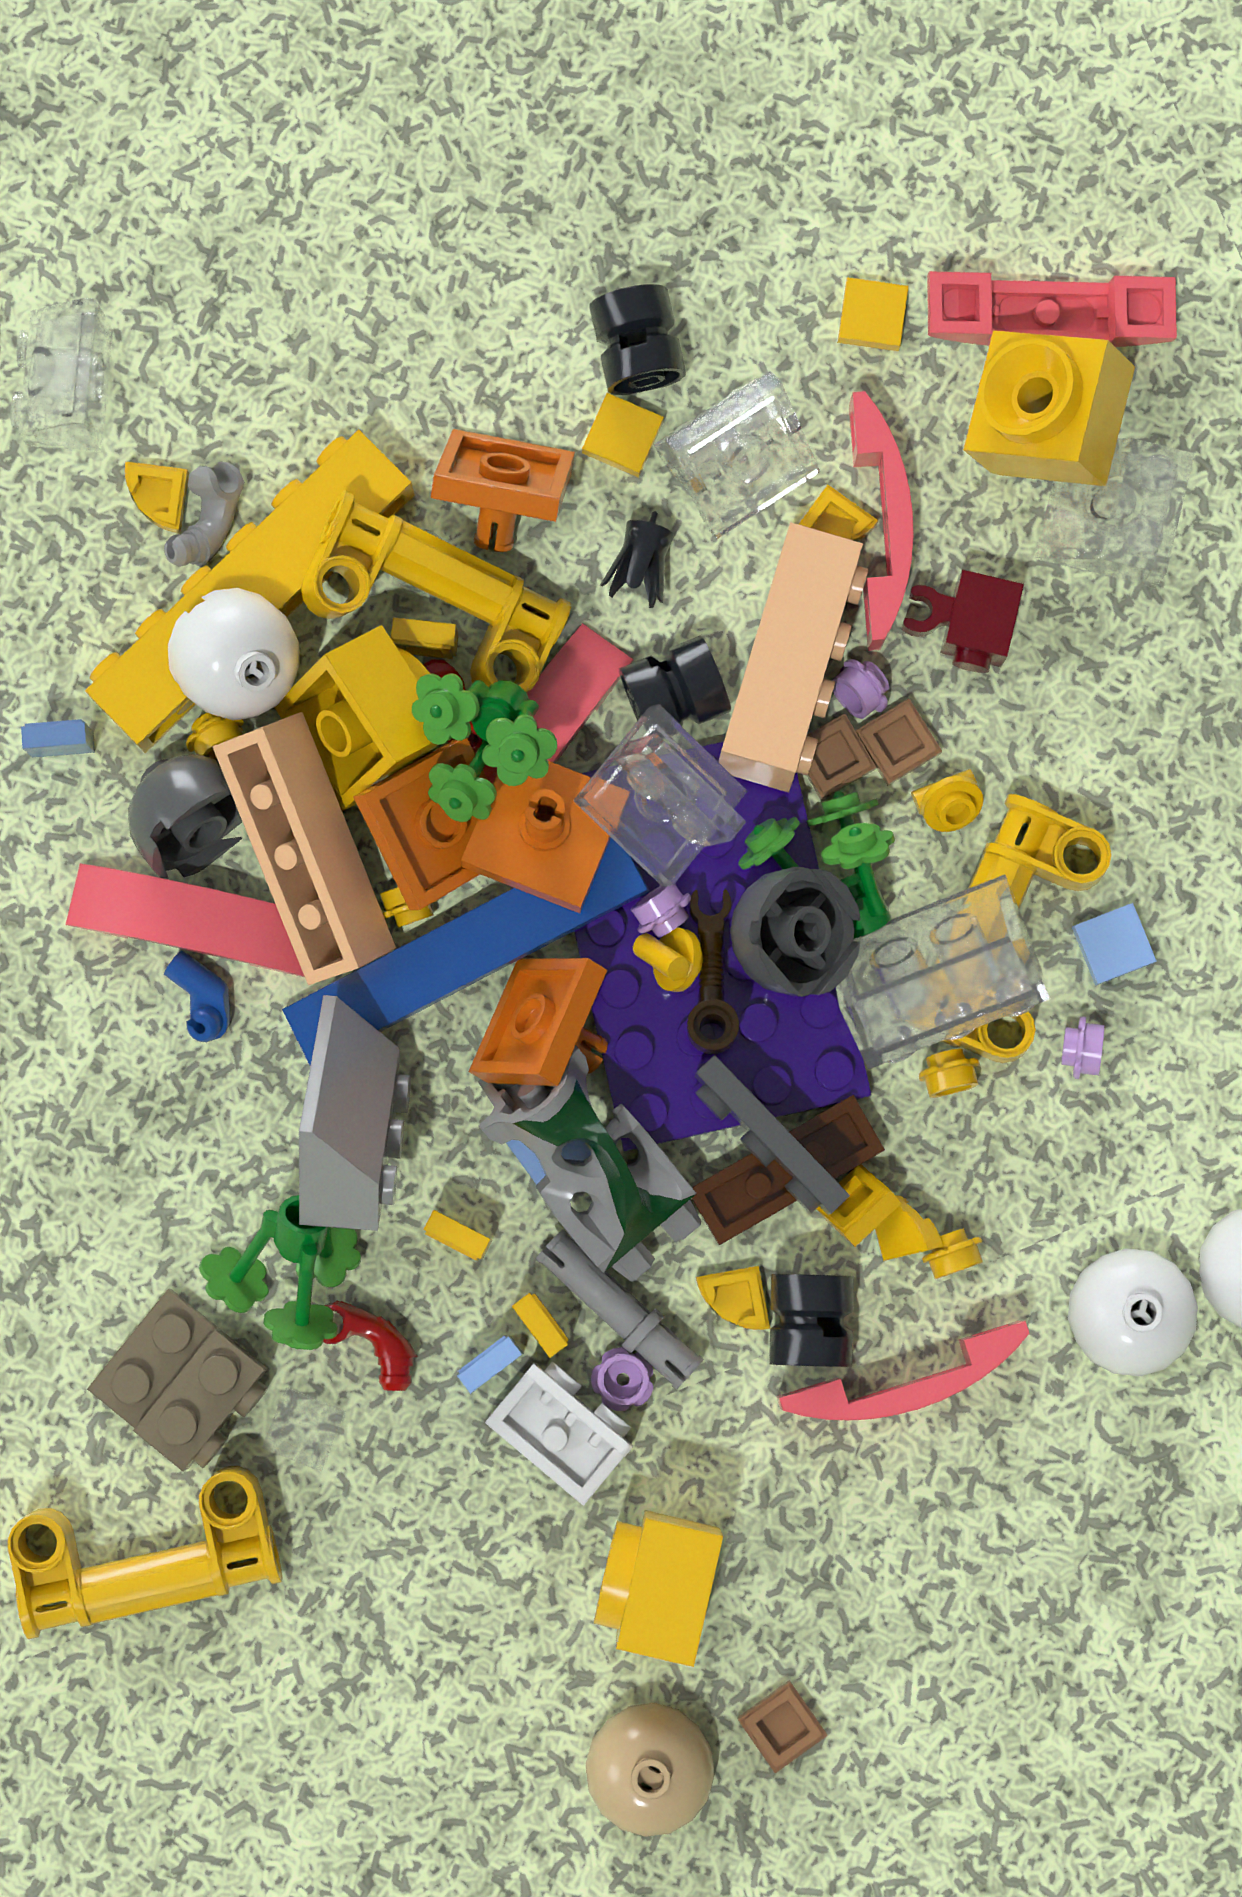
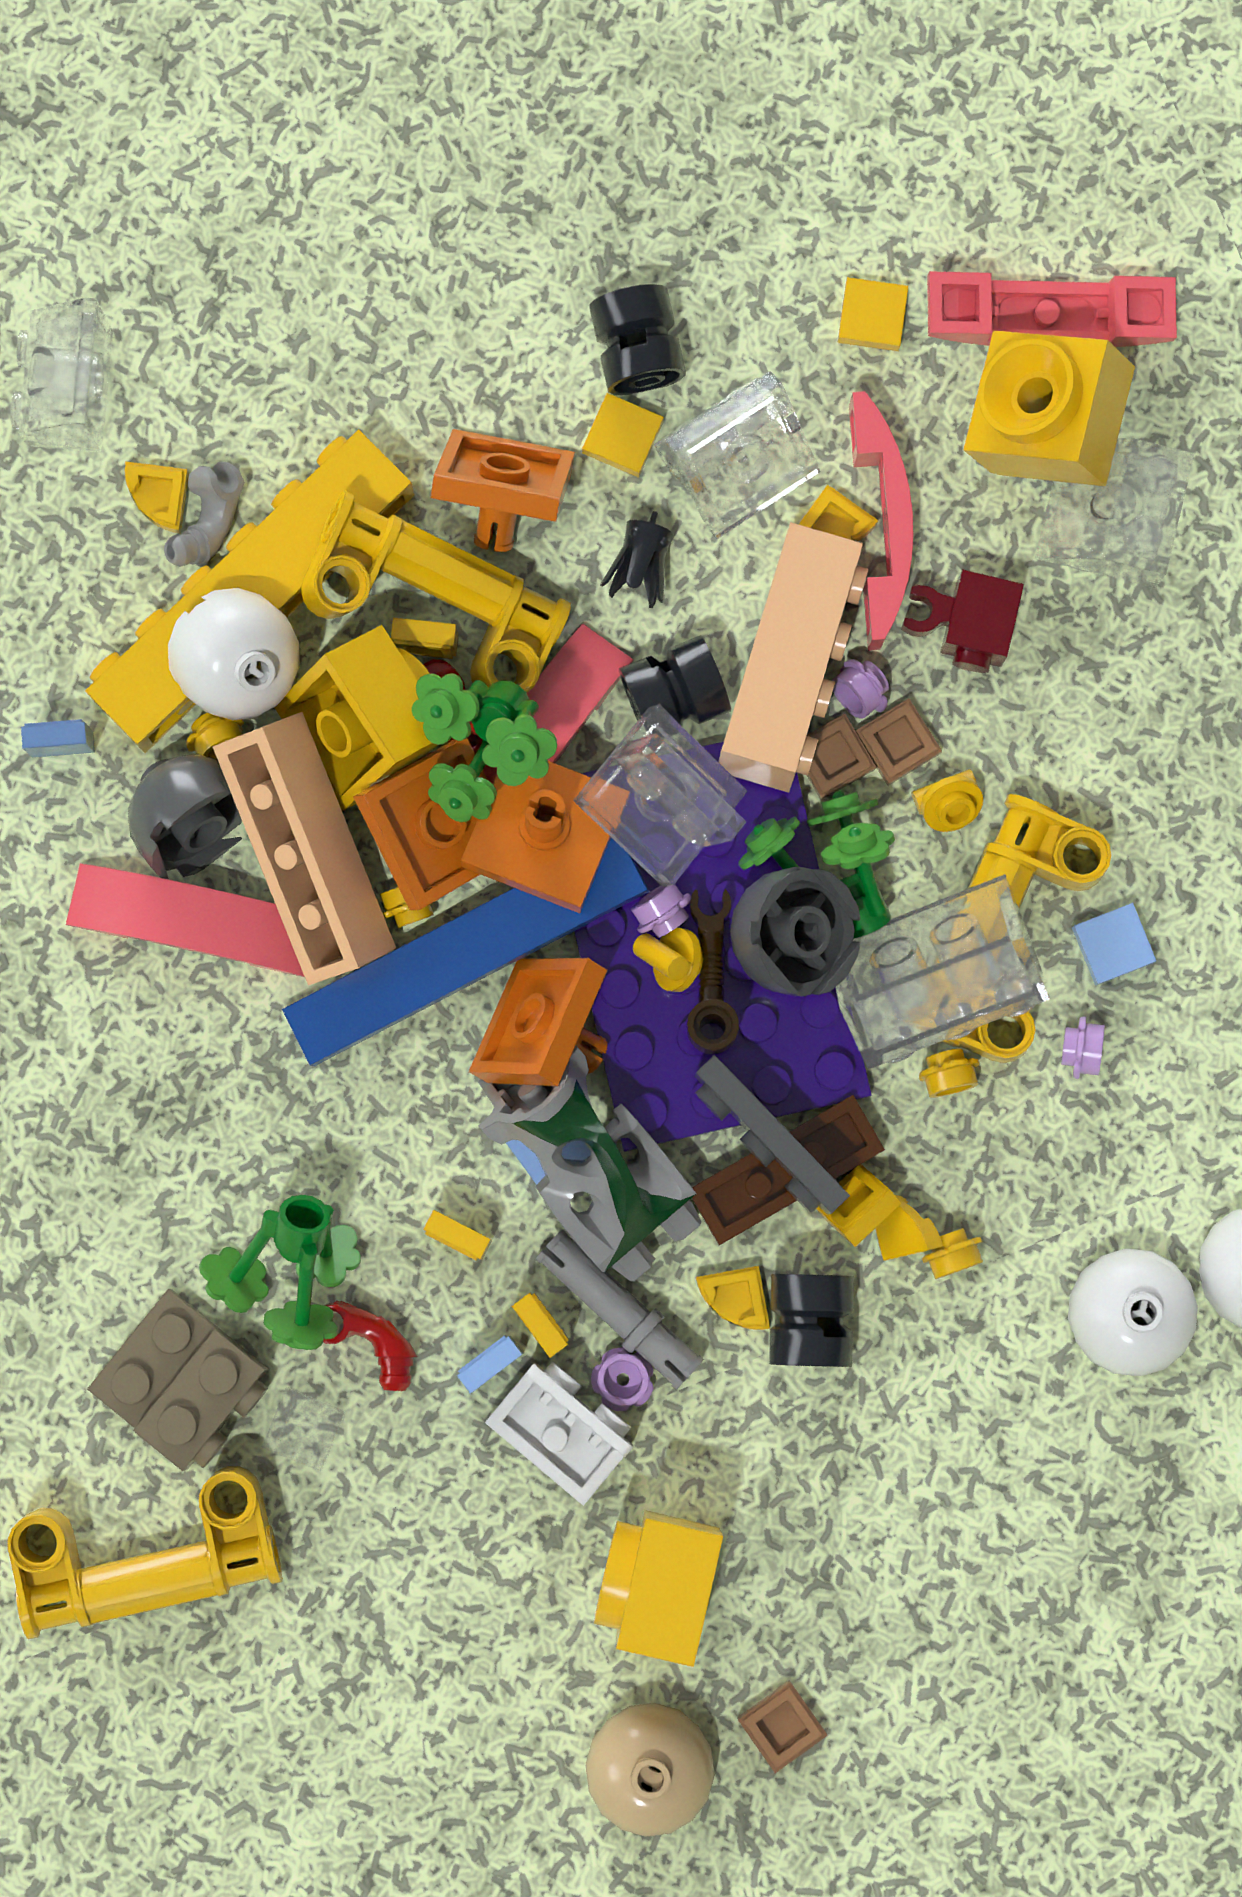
blue arm [164,950,231,1043] -> none
light grey slope [299,995,411,1231] -> none
coral slope [776,1321,1030,1421] -> none

